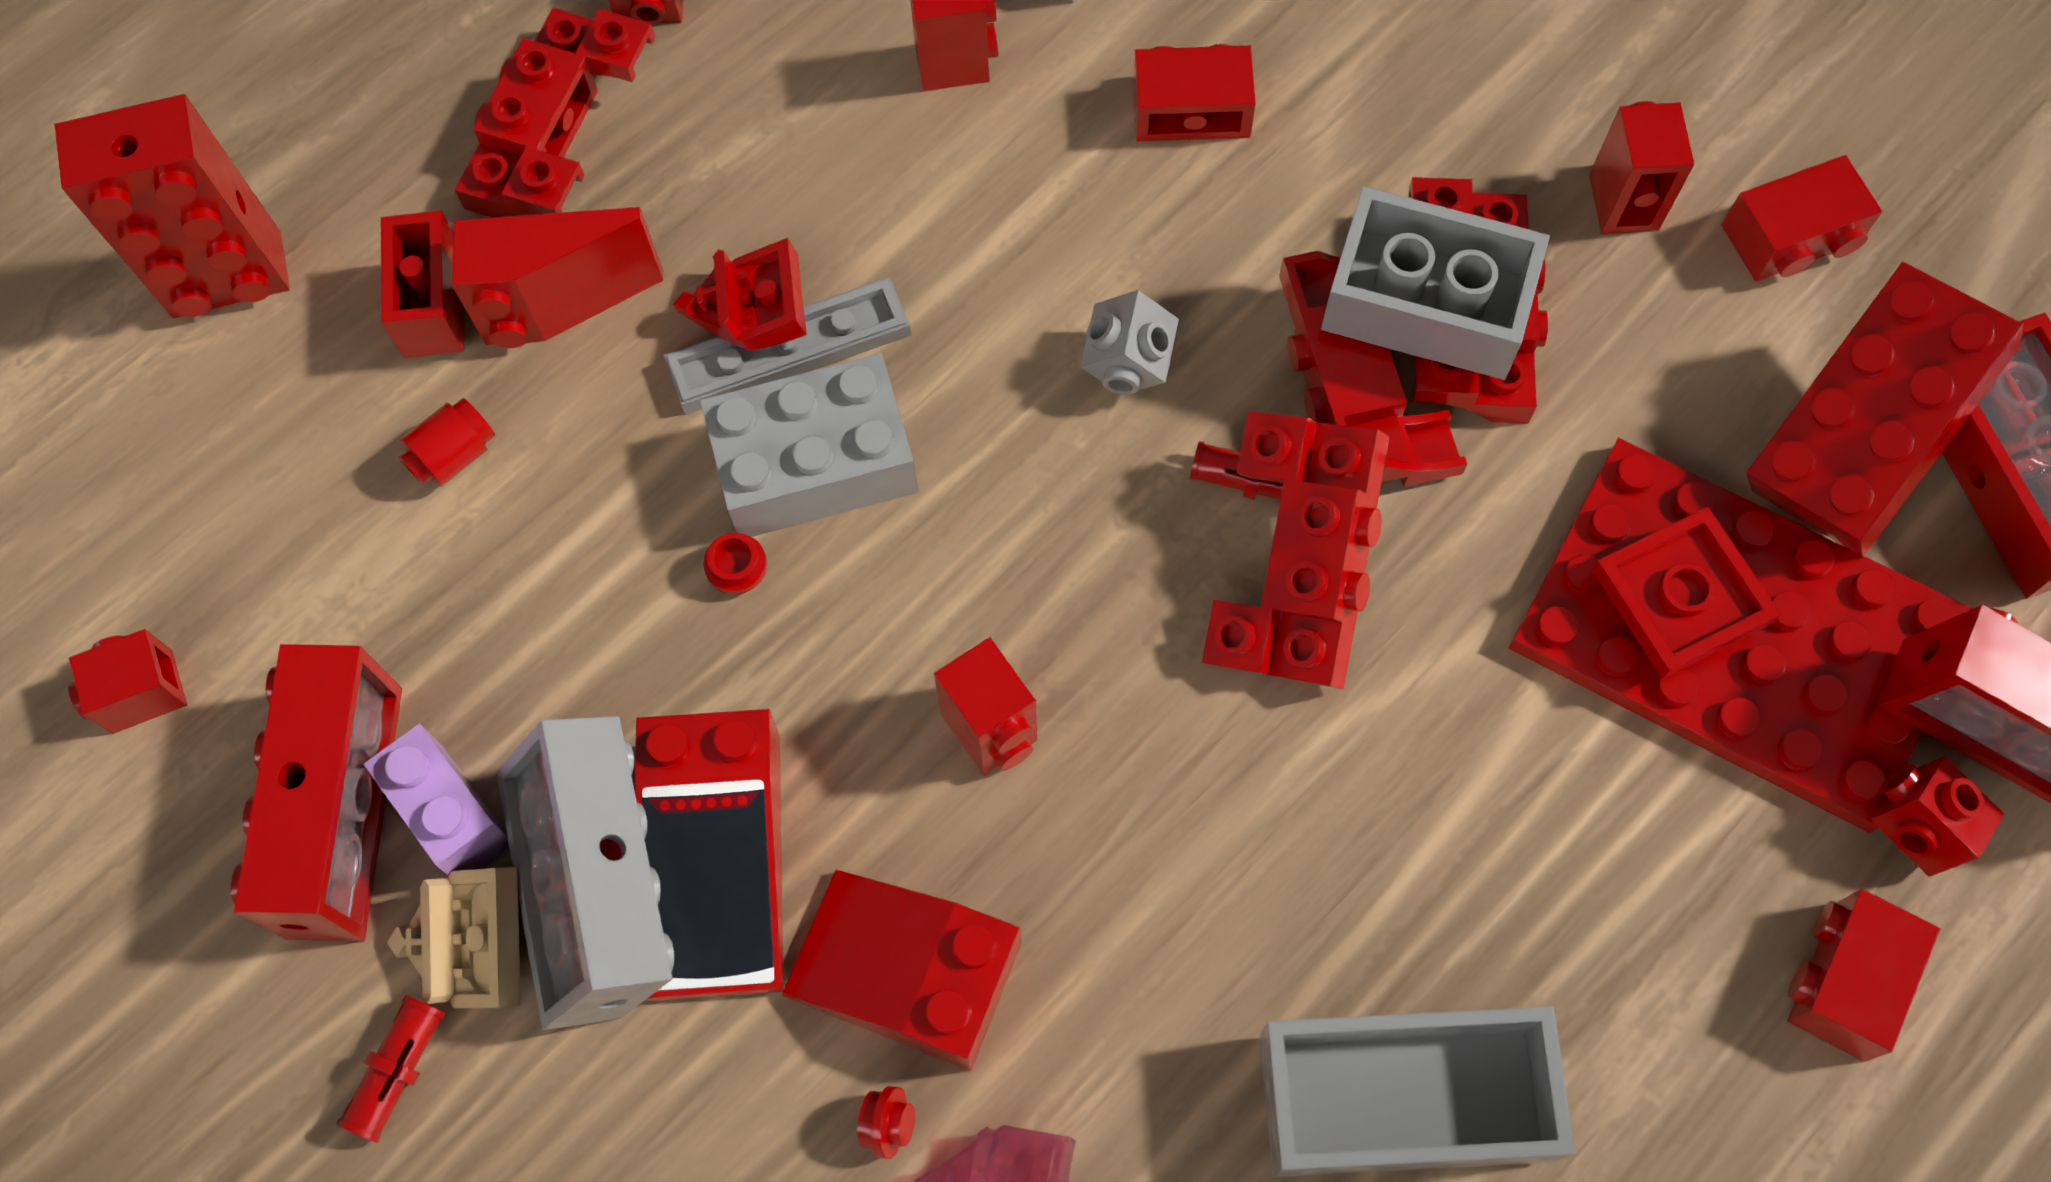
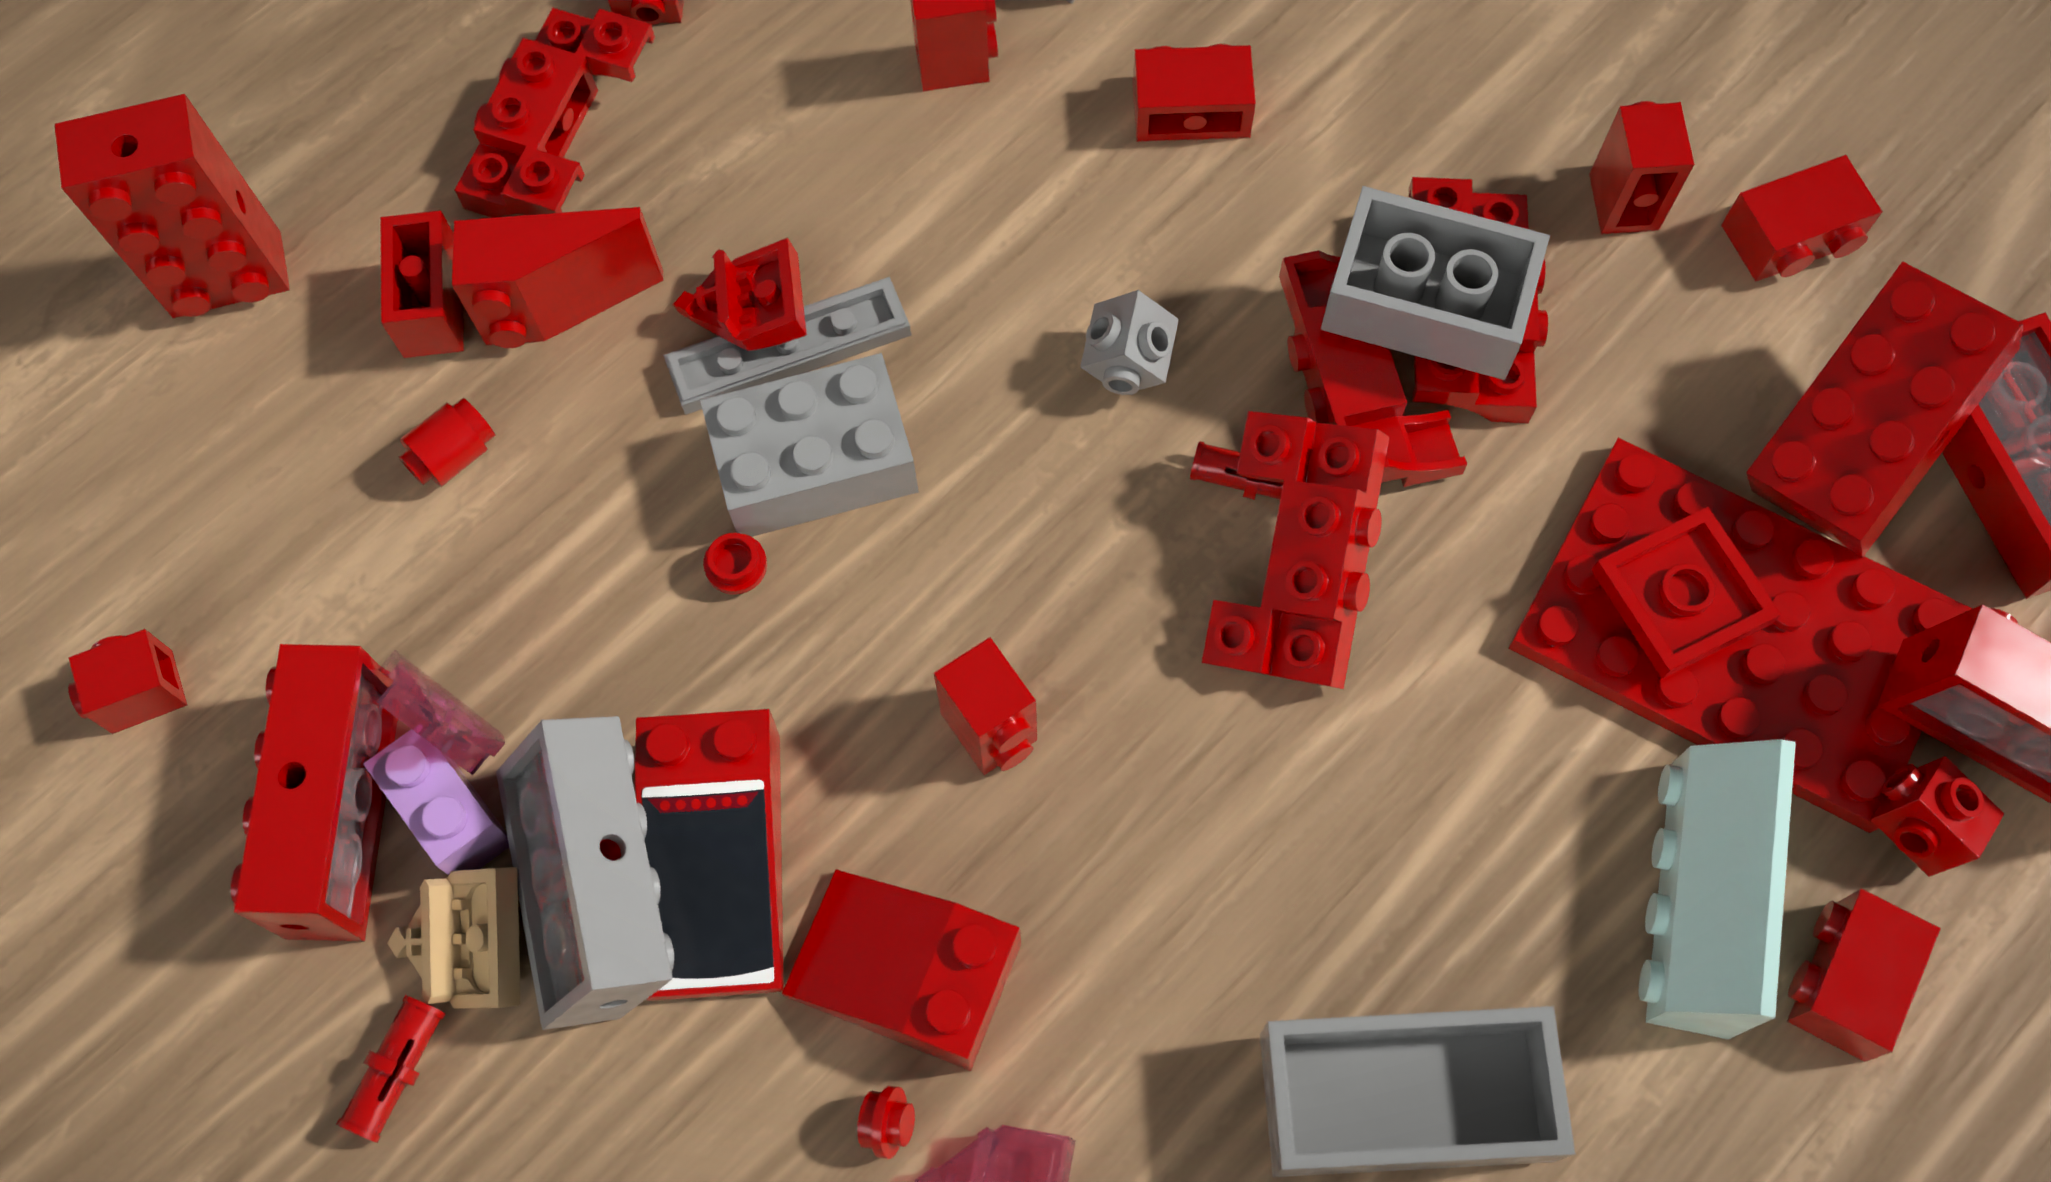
none -> clear pink slope [377,650,505,775]
none -> light aqua slope [1639,739,1796,1039]

